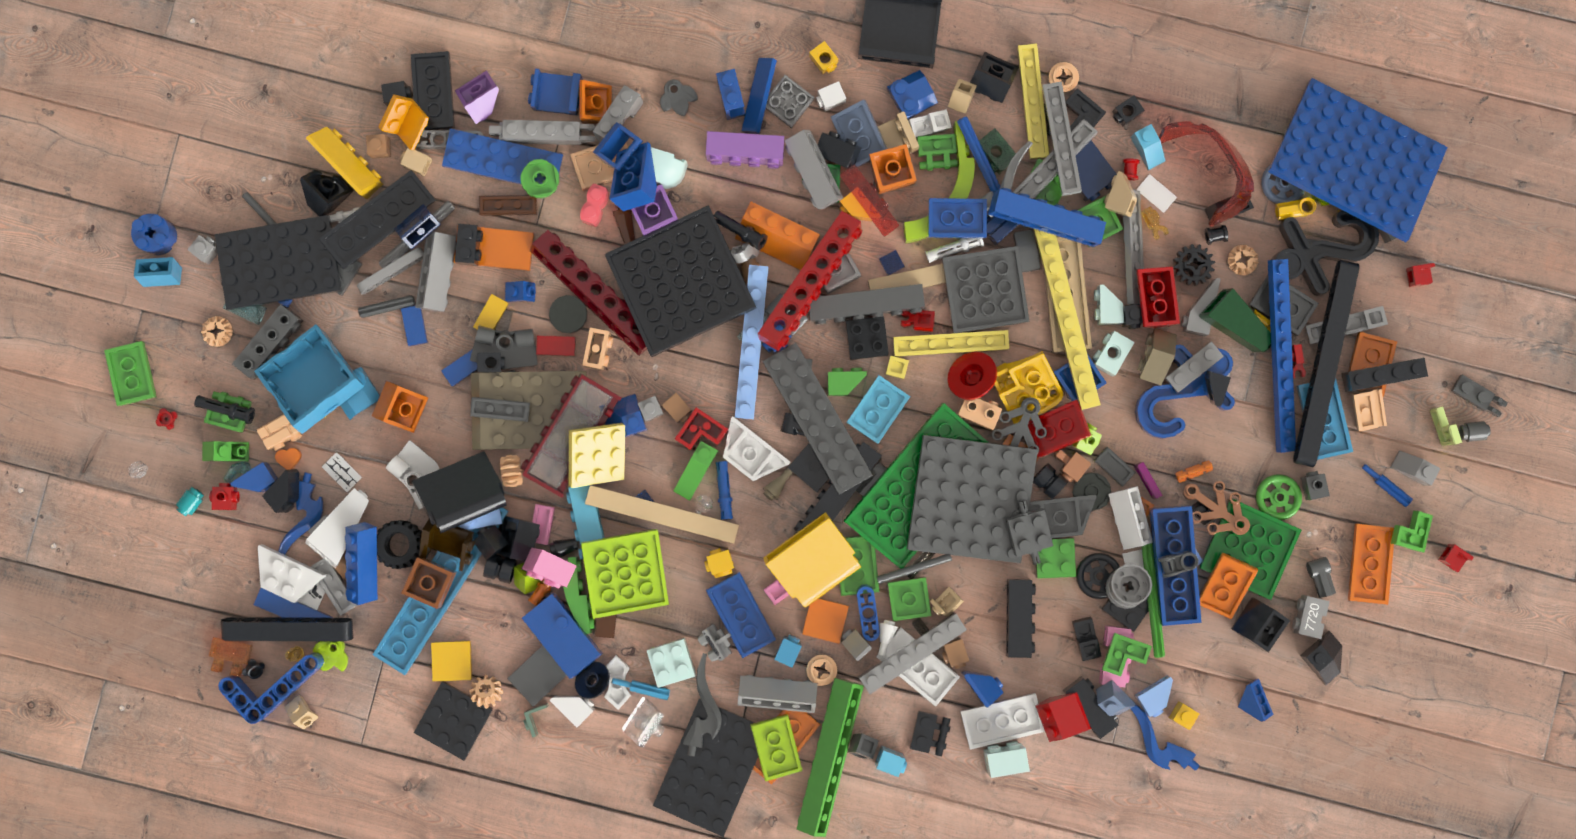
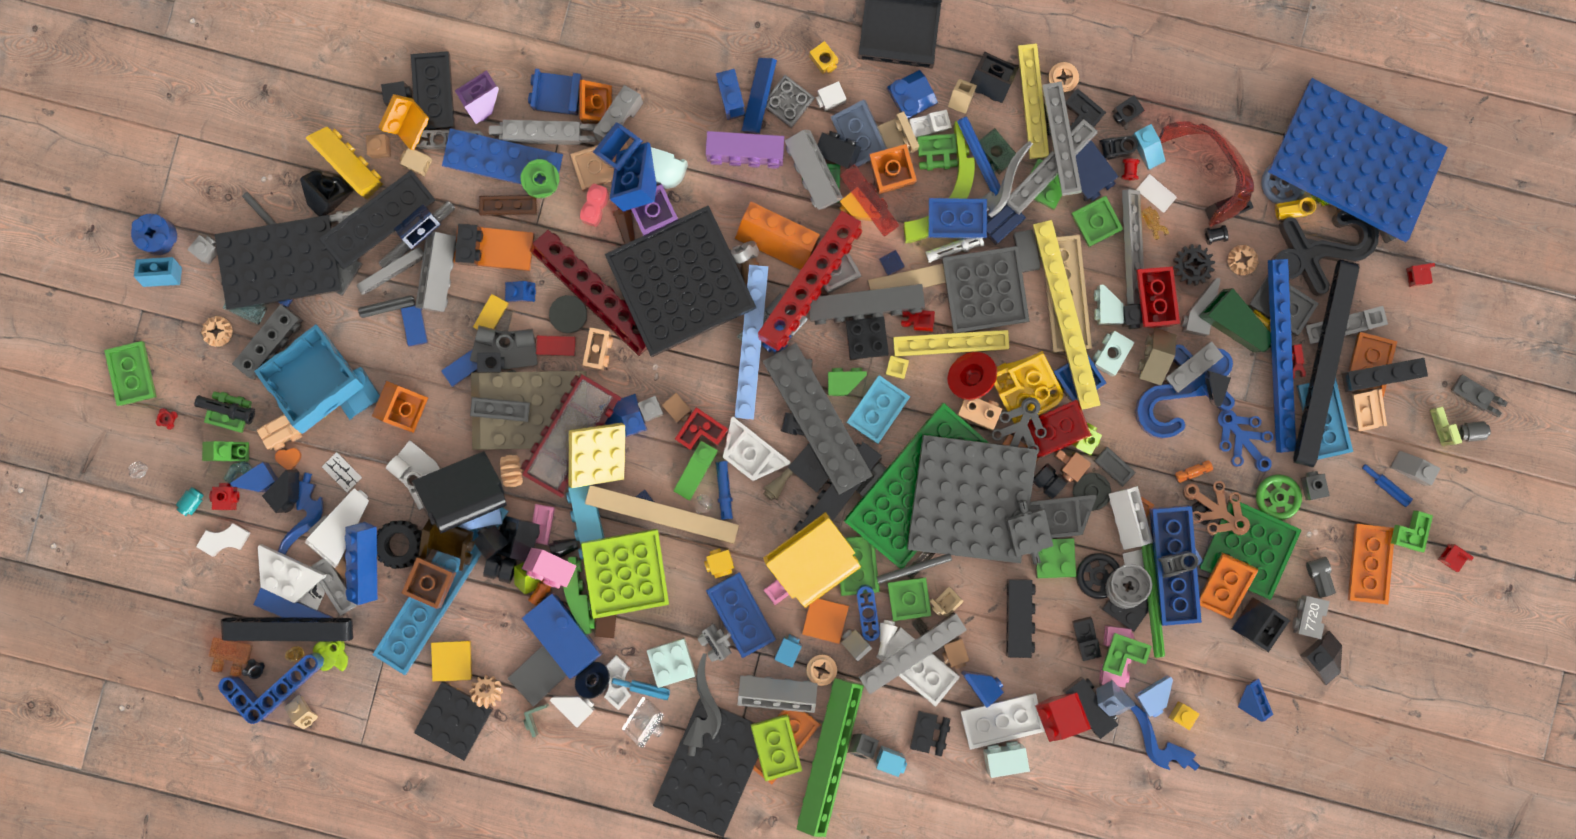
dark grey plate [660,79,698,116] -> none
black pin [714,211,768,250] -> none
blue brick [988,188,1106,247] -> none
tan slope [1105,171,1137,217] -> none
magenta tile [1134,462,1163,499] -> none
none -> white tile [196,523,250,557]
none -> black piece [1099,136,1138,160]
none -> blue plant [1218,410,1274,472]

